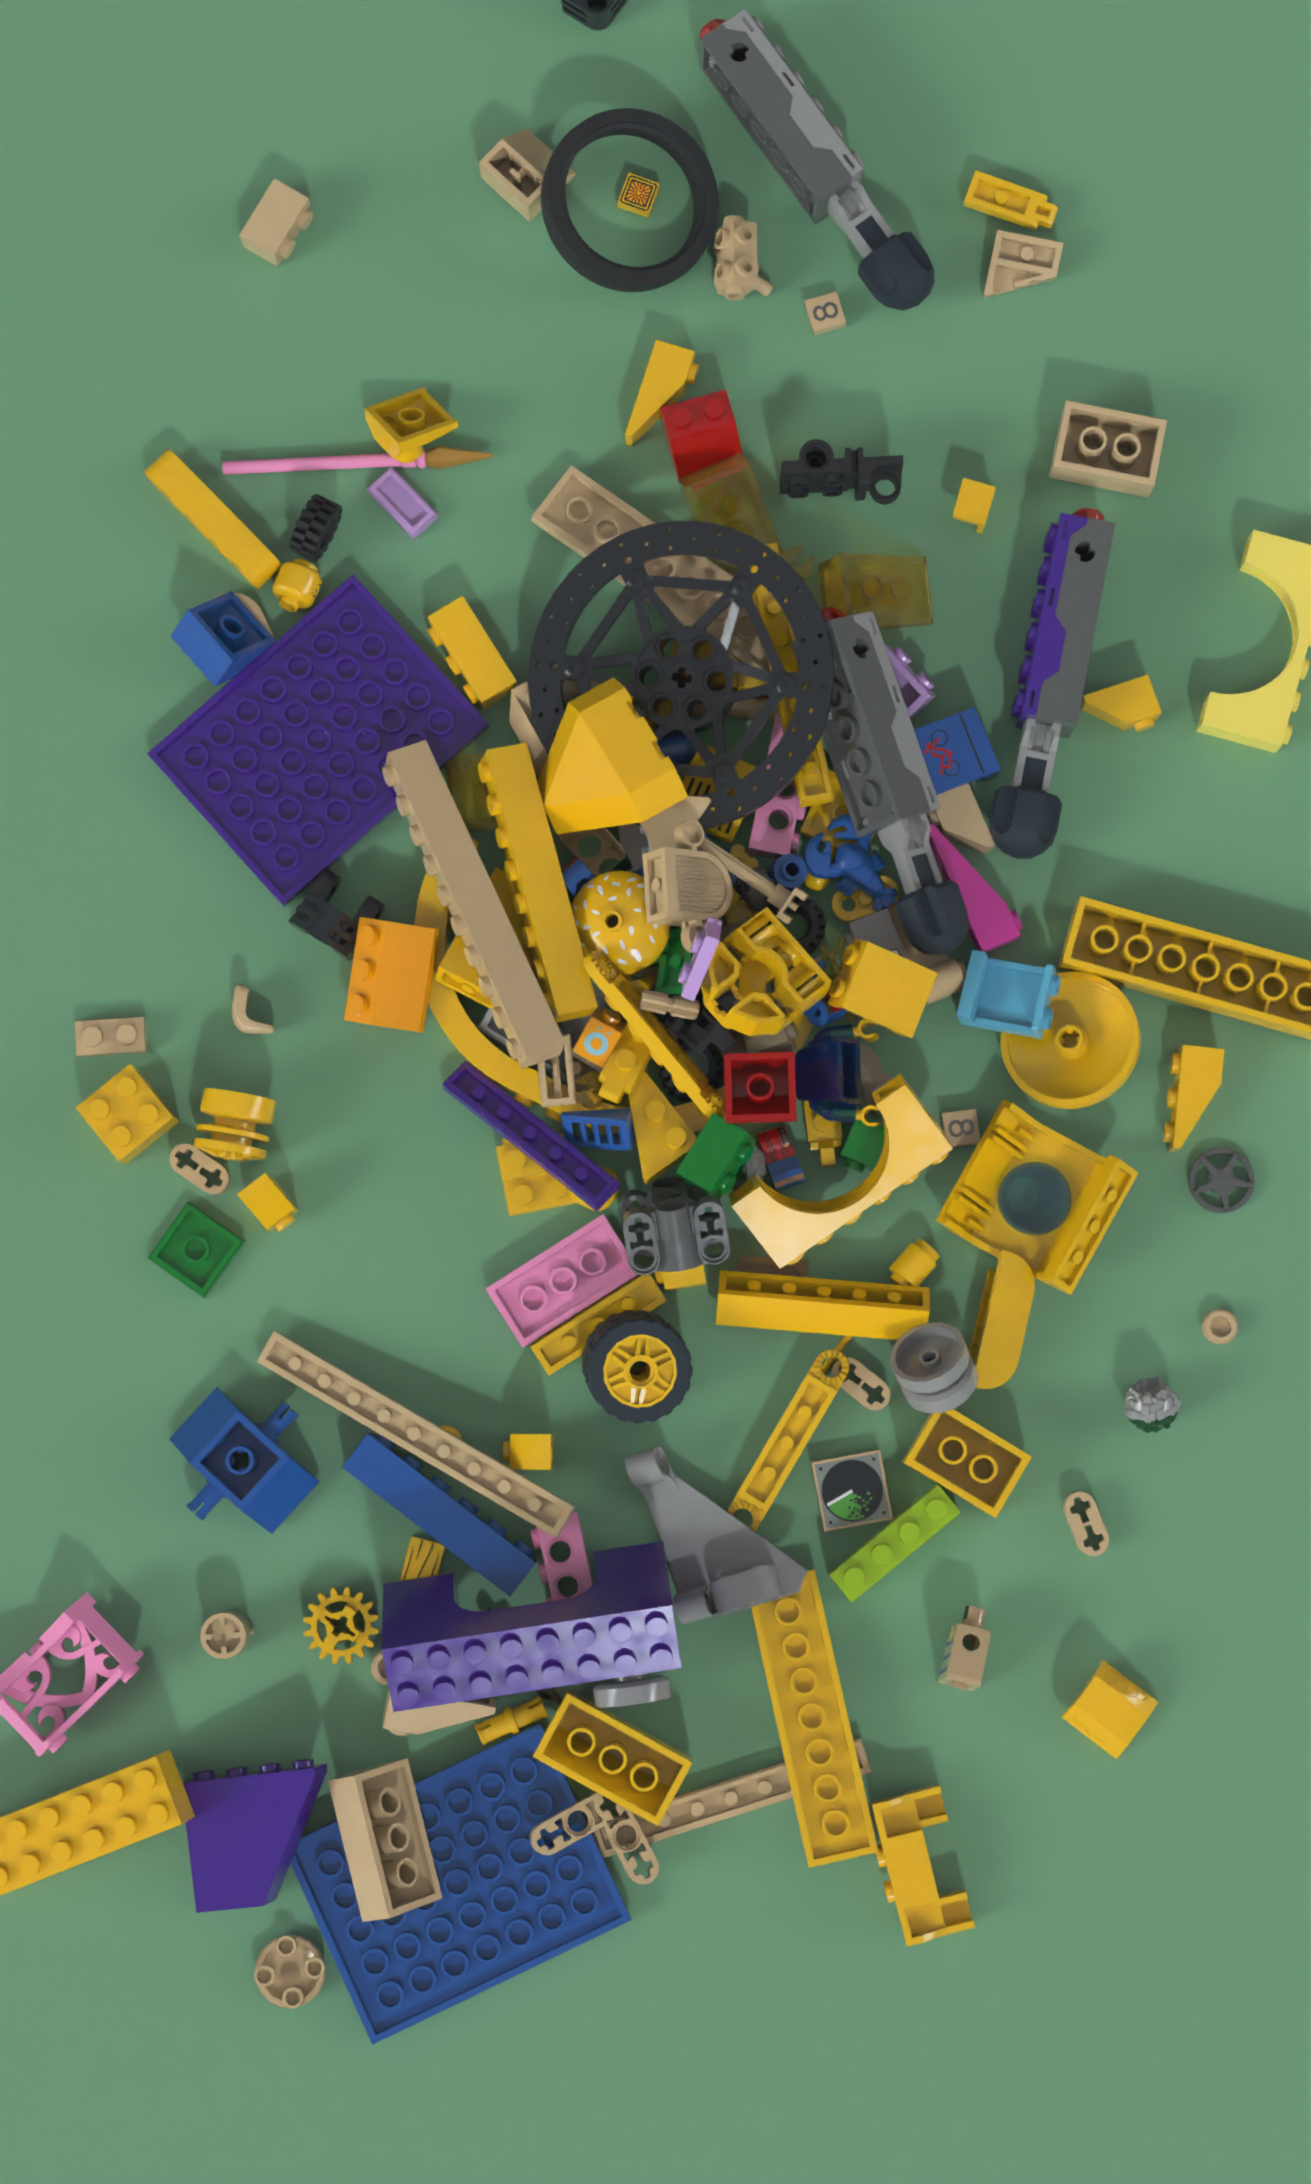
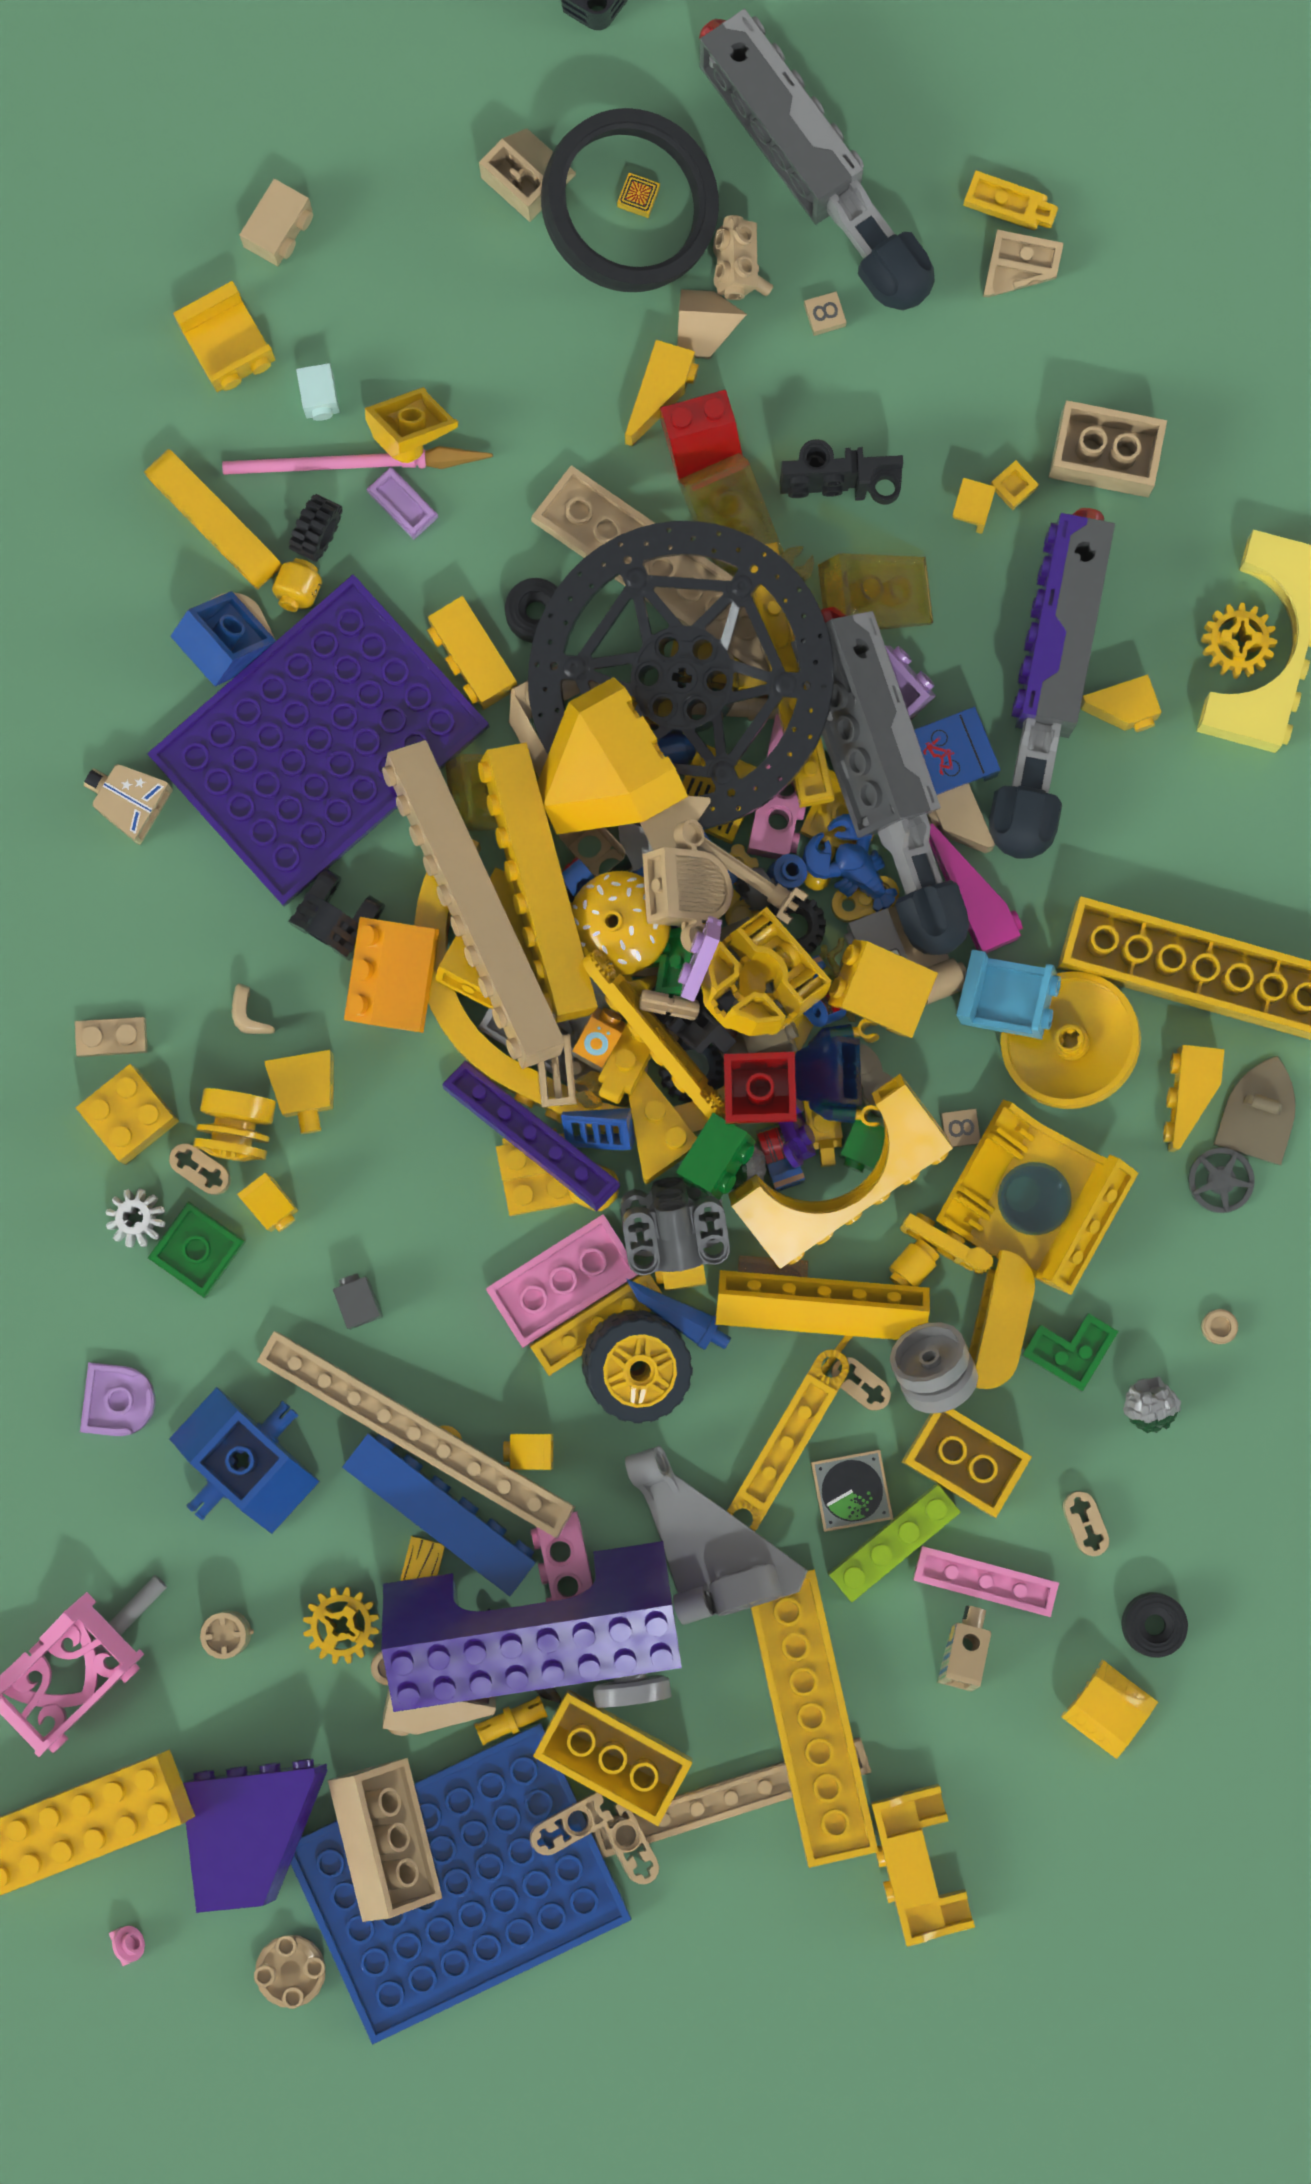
none -> lavender tile [80,1362,156,1436]
none -> light grey piece [82,1575,167,1657]
none -> tan torso [84,764,173,845]
none -> white gear [106,1189,166,1248]
none -> bright pink plate [108,1926,145,1966]
none -> yellow panel [173,281,276,392]
none -> yellow torso [264,1050,334,1134]
none -> light aqua brick [296,363,340,421]
none -> dark grey brick [333,1273,383,1330]
none -> black tyre [505,578,557,643]
none -> blue bar [626,1278,731,1350]
none -> tan slope [677,289,747,359]
none -> dark purple hinge [779,1093,816,1168]
none -> yellow hinge [900,1213,994,1275]
none -> bright pink plate [913,1546,1059,1617]
none -> yellow plate [990,460,1039,511]
none -> green plate [1021,1313,1119,1392]
none -> black tyre [1121,1592,1188,1658]
none -> yellow gear [1201,603,1278,679]
none -> dark tan shield [1214,1056,1296,1165]

